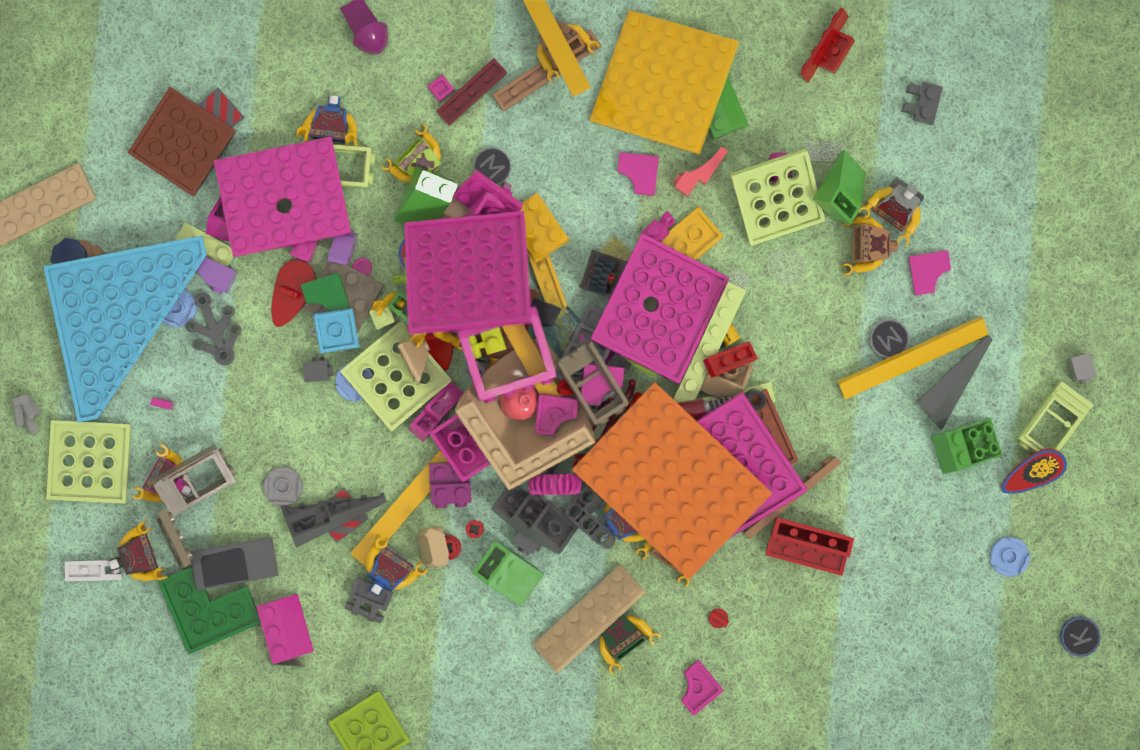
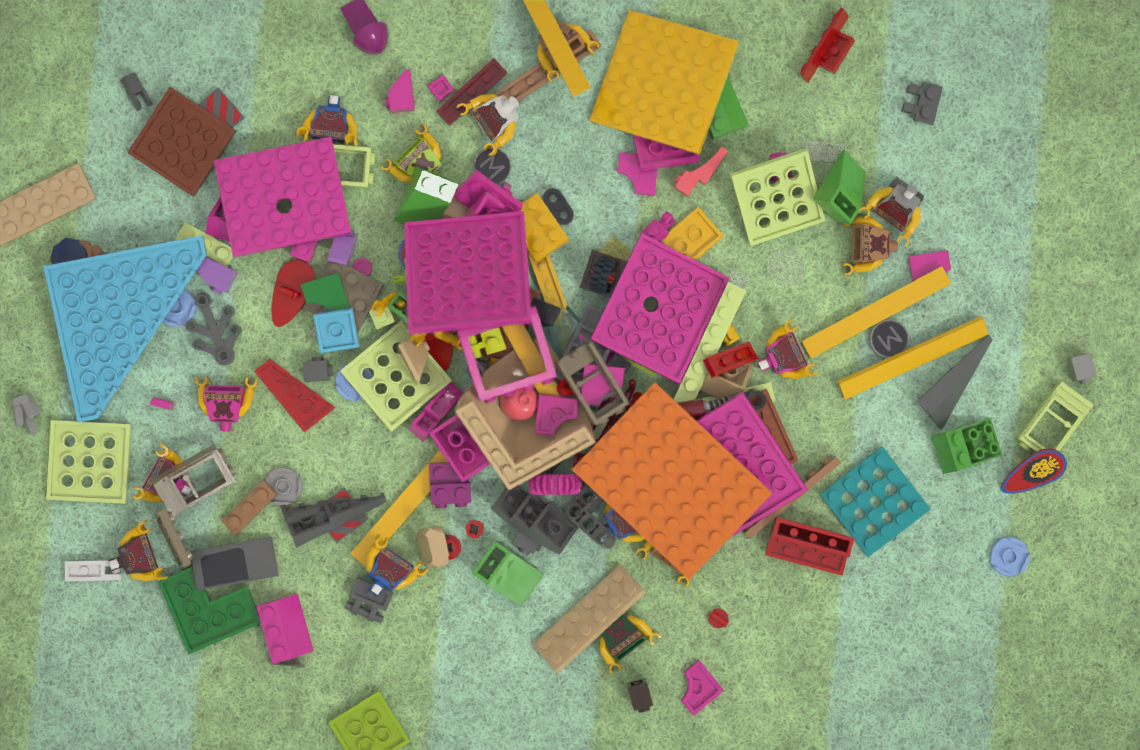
black tile [1060,616,1101,657] -> none
none -> dark grey hinge [120,72,153,111]
none -> torso [195,376,258,432]
none -> medium nougat plate [222,480,278,535]
none -> red wing [254,359,335,433]
none -> dark pink slope [385,69,415,113]
none -> torso [457,94,519,156]
none -> black plate [543,188,574,225]
none -> dark brown brick [627,678,653,713]
none -> dark pink plate [633,135,699,171]
none -> torso [757,318,819,379]
none -> yellow tile [801,266,952,358]
none -> teal piece [819,446,931,557]

